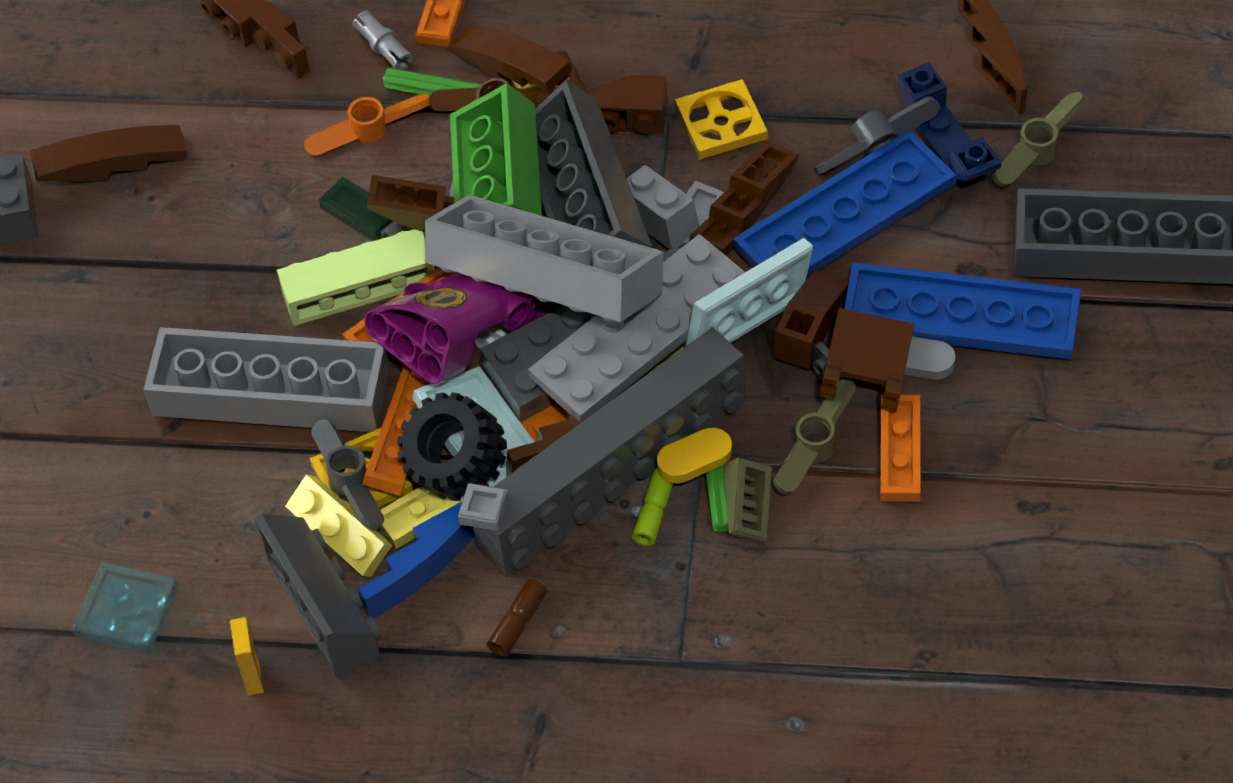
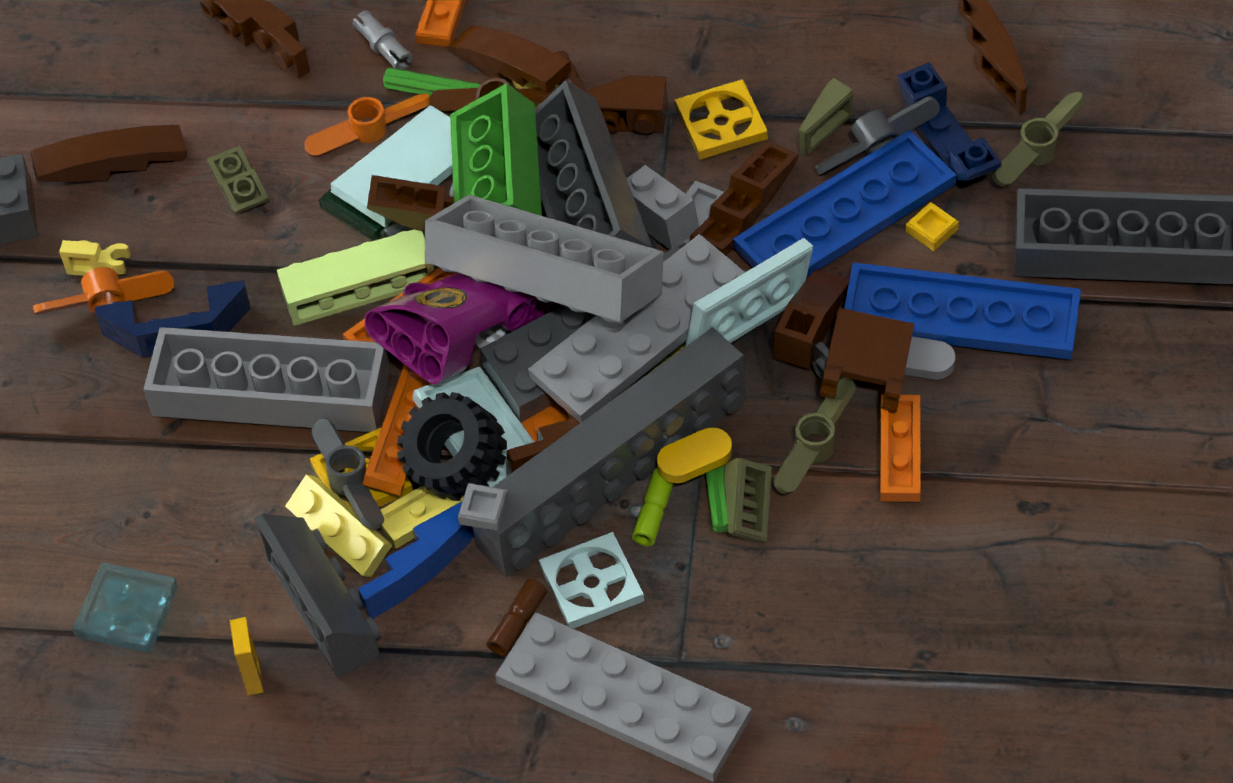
none -> orange piece [33,267,174,314]
none -> light yellow plate [59,240,131,276]
none -> dark blue slope [94,280,251,358]
none -> olive slope [207,145,269,215]
none -> light aqua tile [331,105,453,227]
none -> light grey plate [495,612,752,782]
none -> light aqua piece [539,532,644,629]
none -> olive slope [799,78,853,156]
none -> yellow tile [906,202,959,251]

